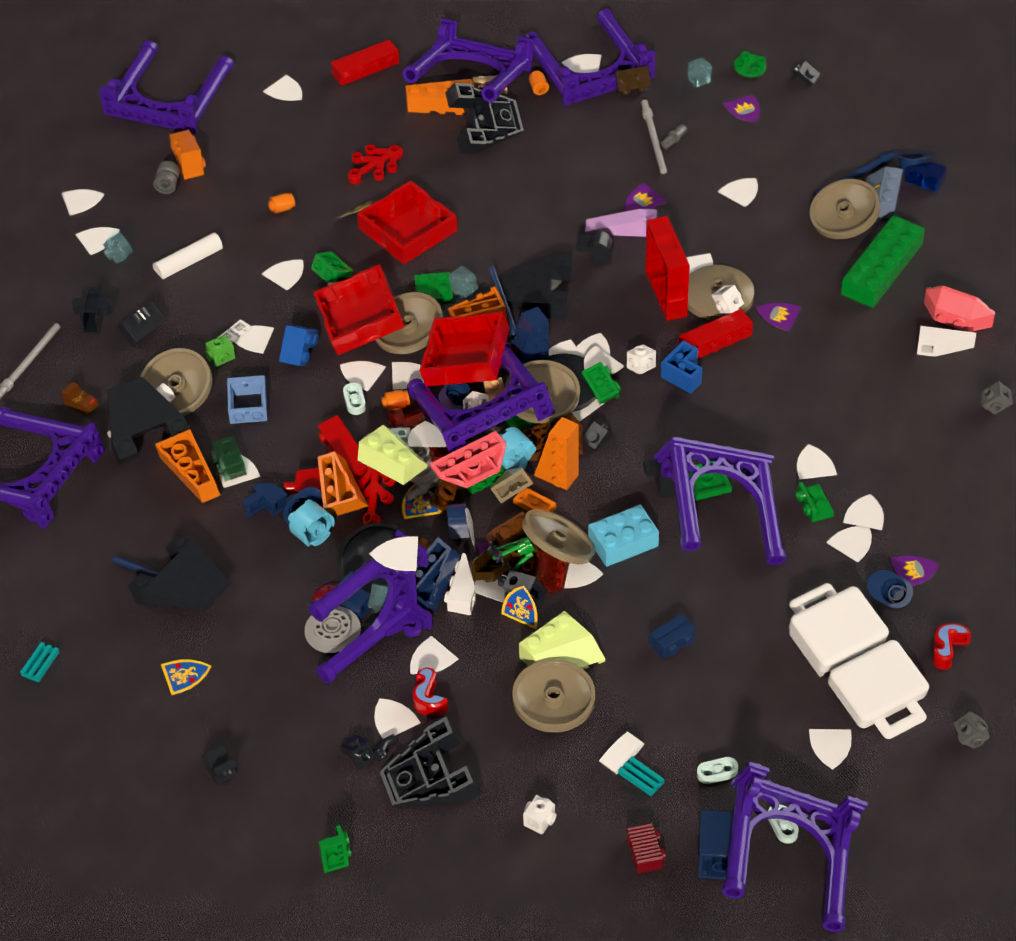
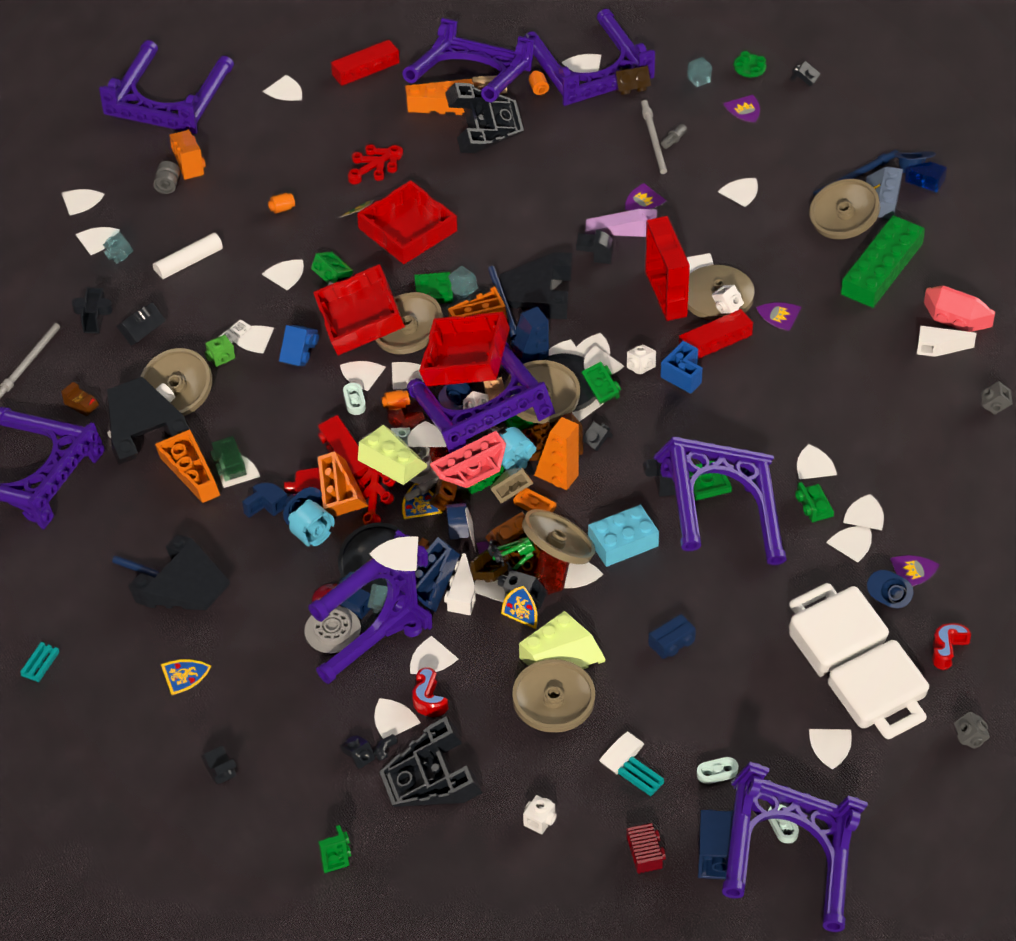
medium blue window [227,375,267,424] -> none

